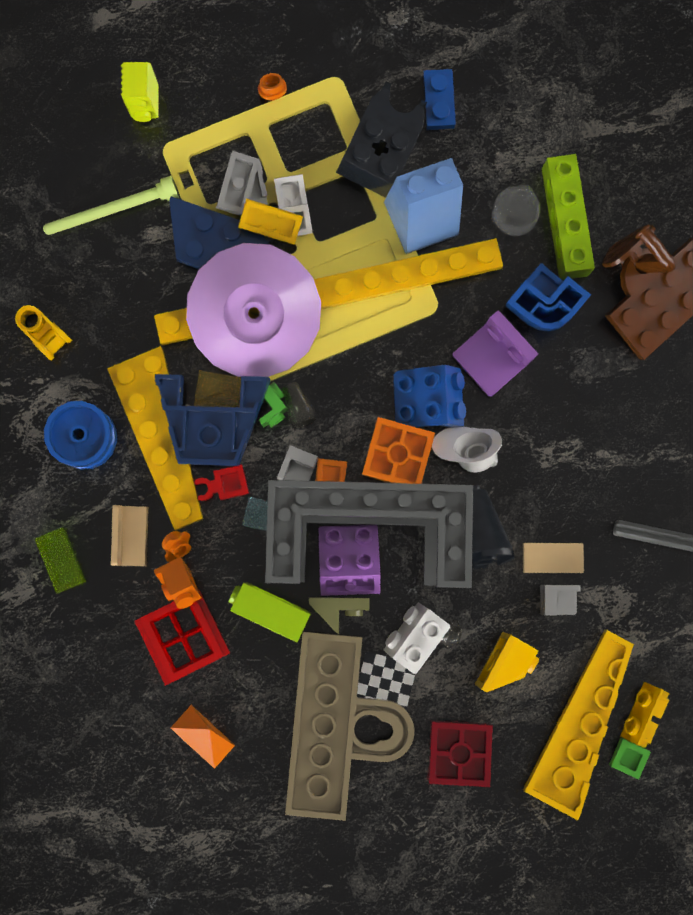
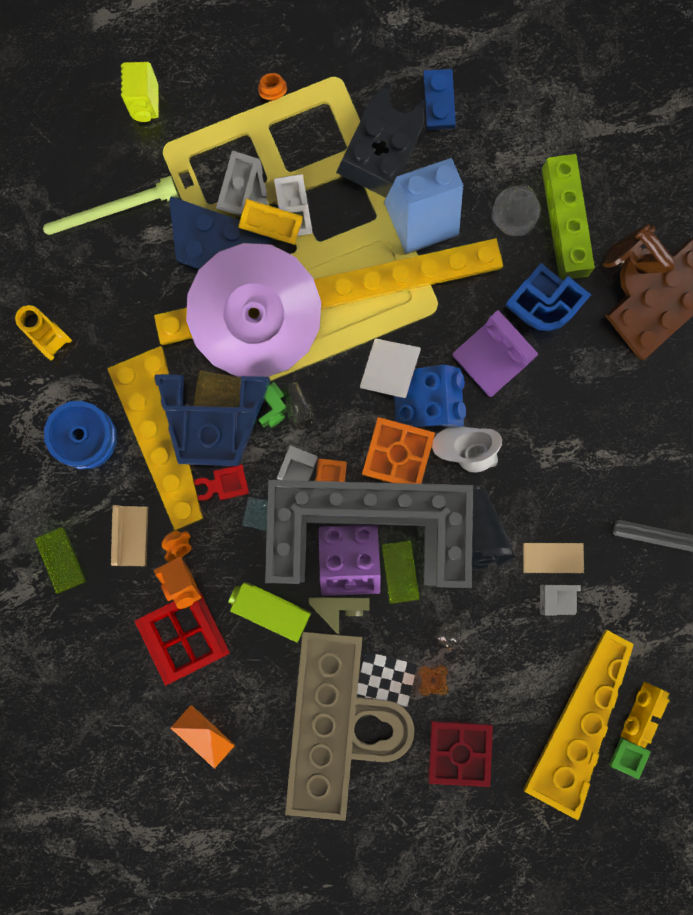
white bracket [384,602,450,674] -> none
yellow slope [475,632,539,692] -> none
none -> white sticker [360,339,421,398]
none -> clear neon green tile [381,541,420,604]
none -> clear orange plate [419,665,449,696]

